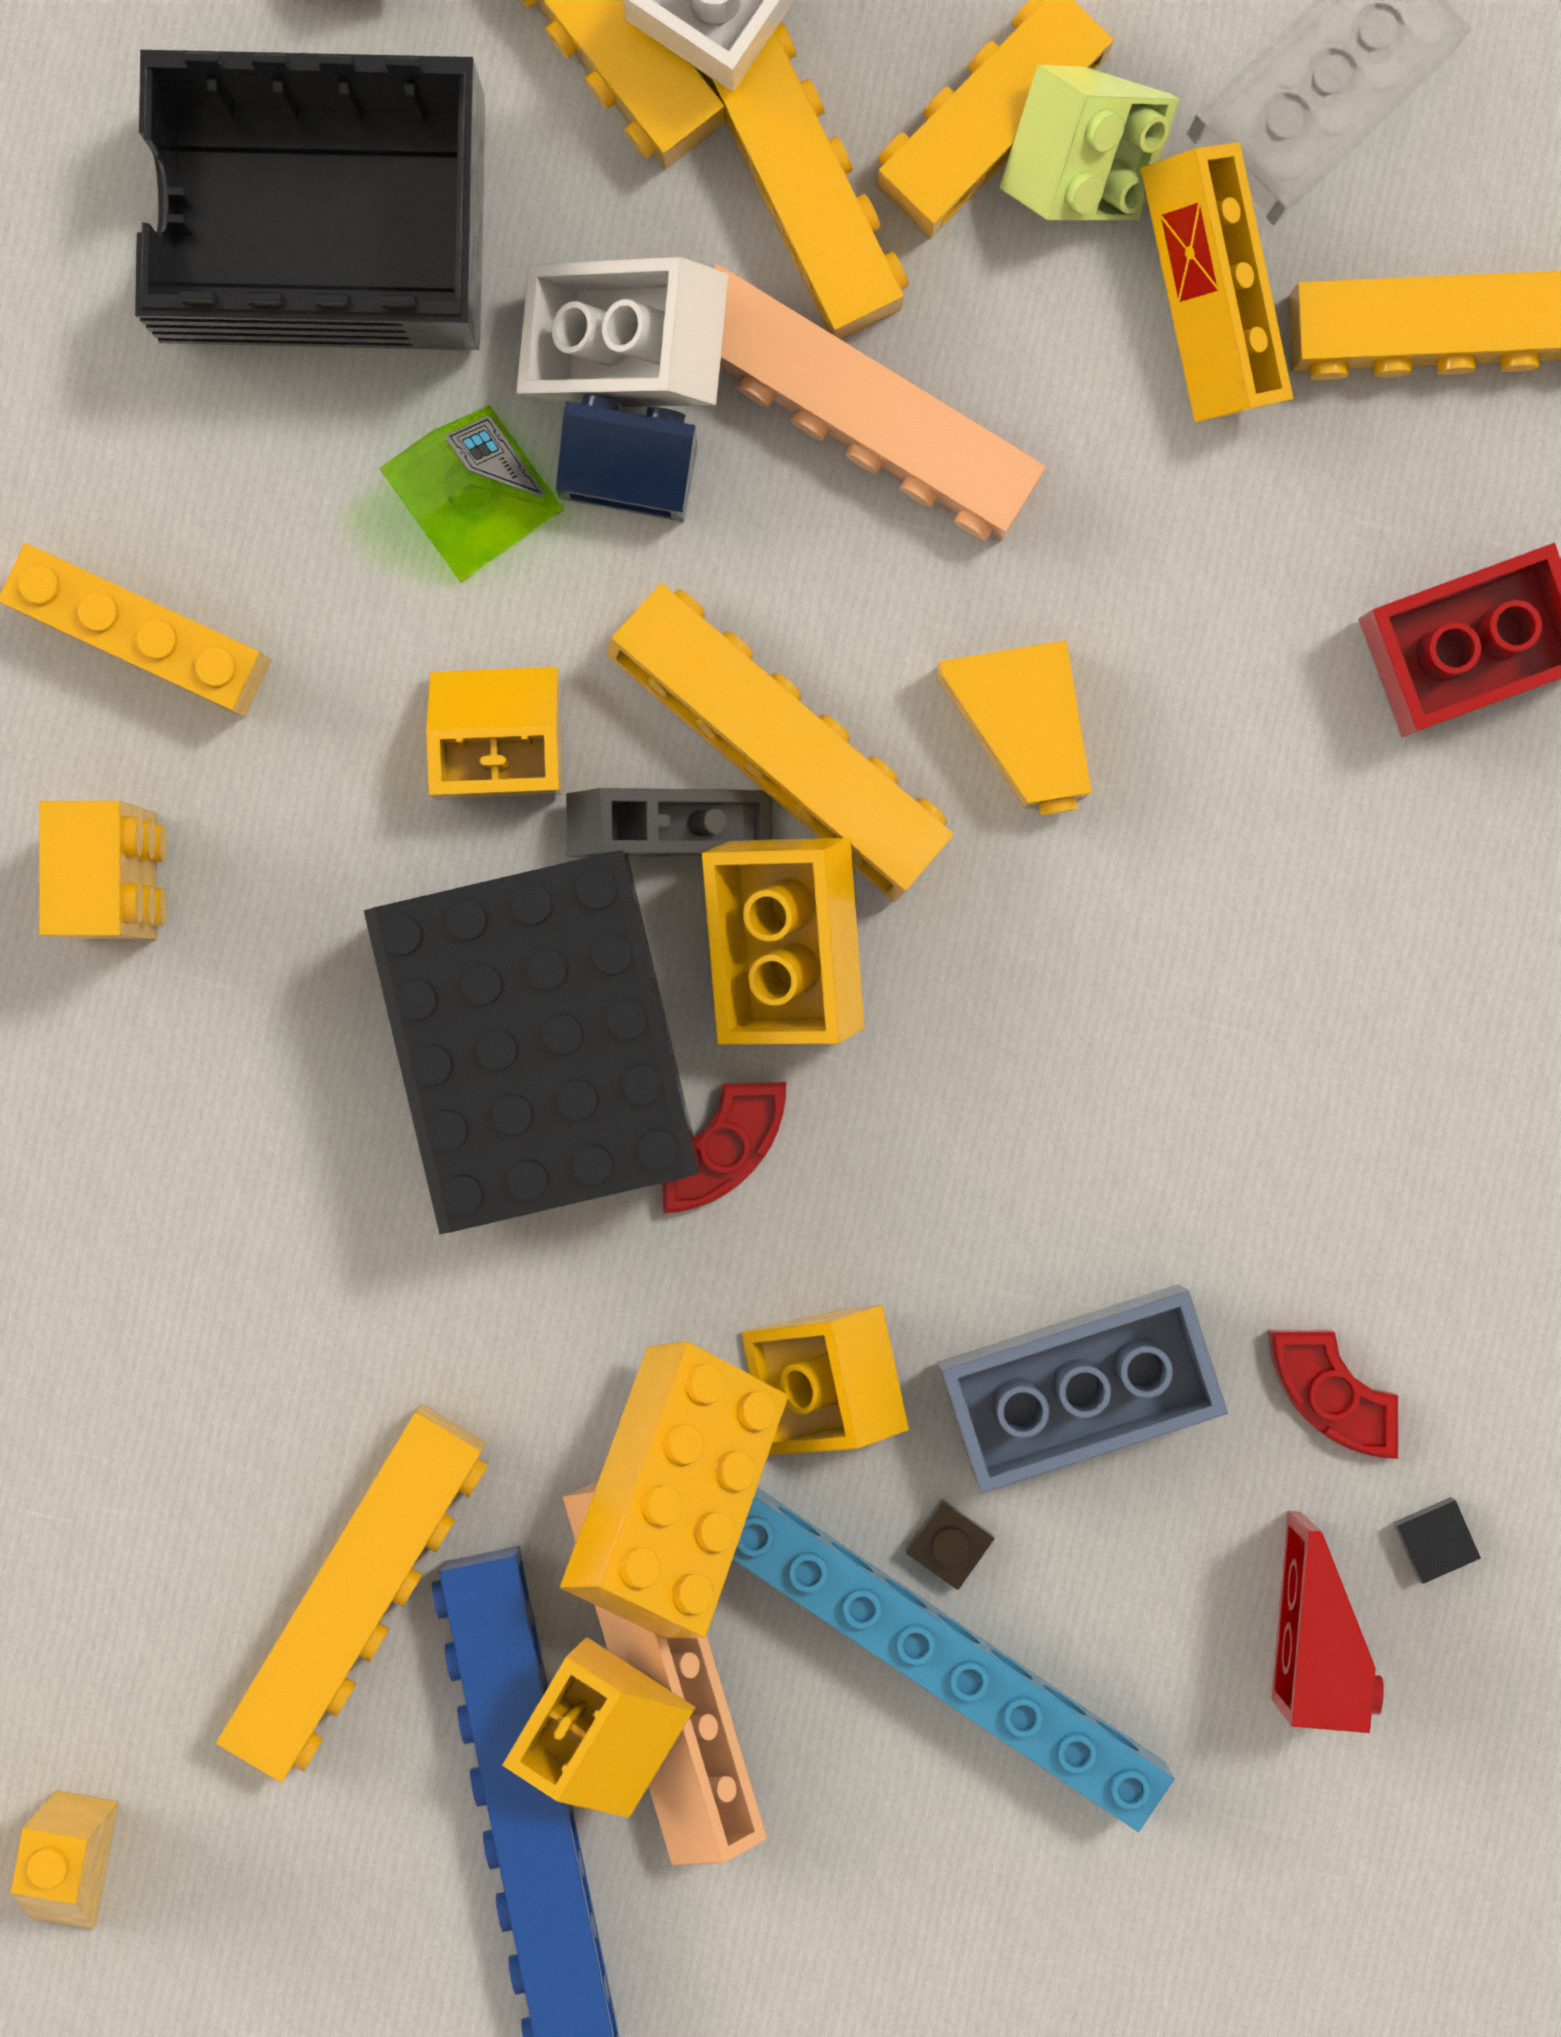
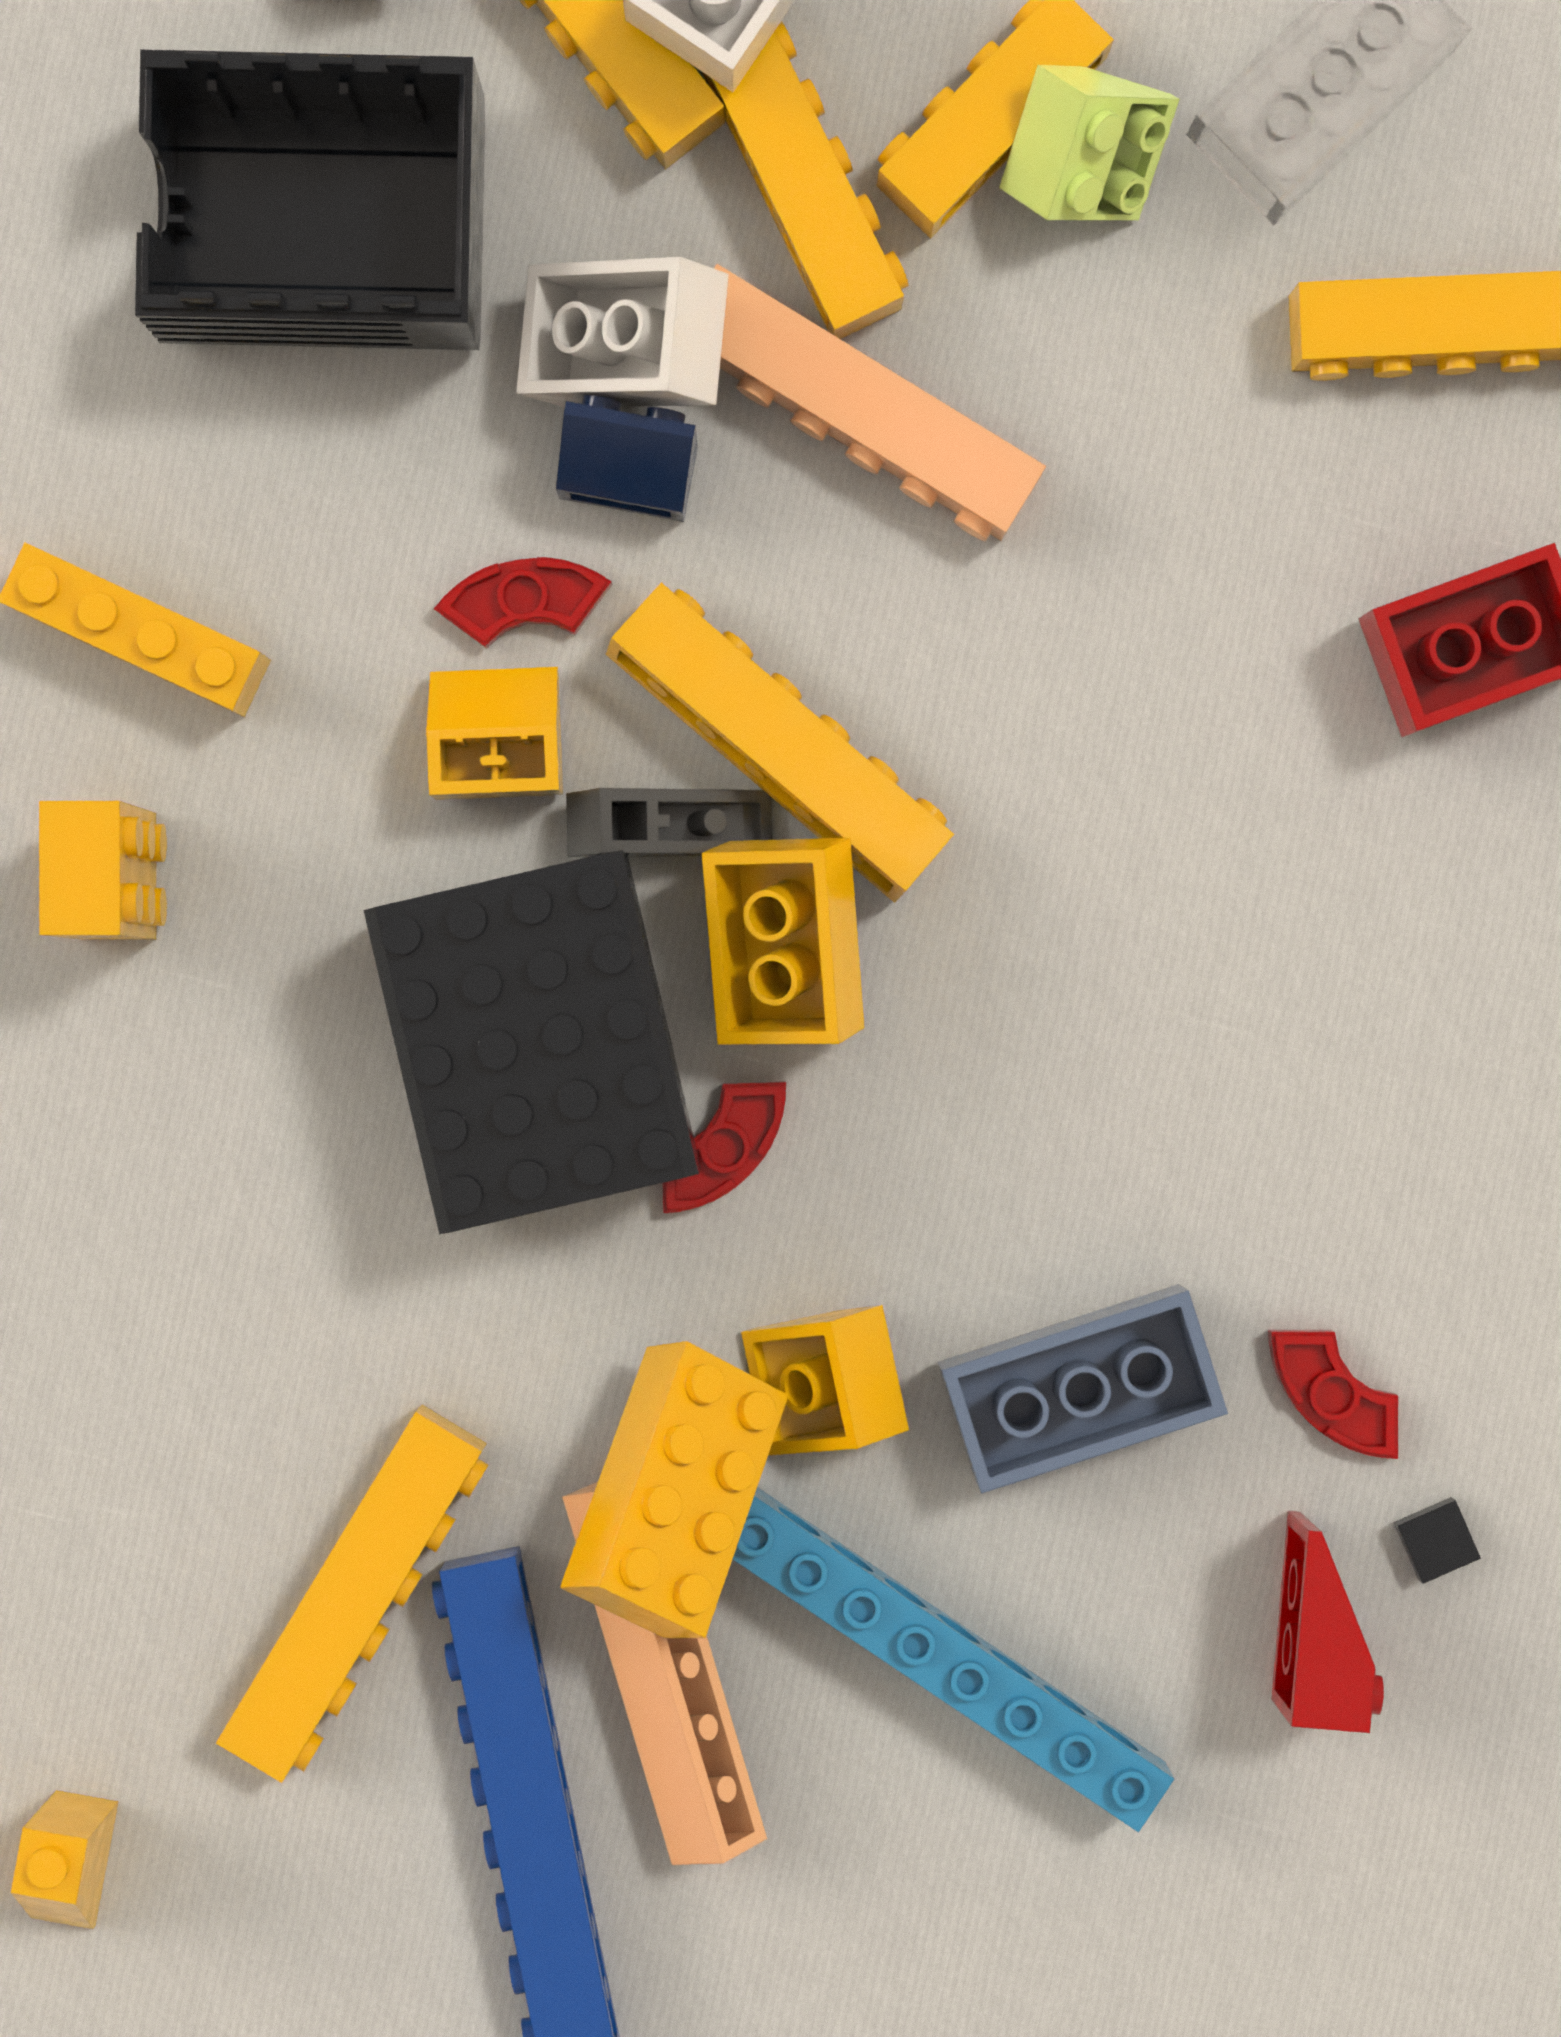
clear neon green slope [379,405,564,584] -> none
yellow slope [502,1637,696,1818] -> none
dark brown plate [905,1498,995,1590] -> none
yellow slope [936,640,1092,816] -> none
yellow brick [1140,142,1293,423] -> none
none -> red tile [434,557,612,649]

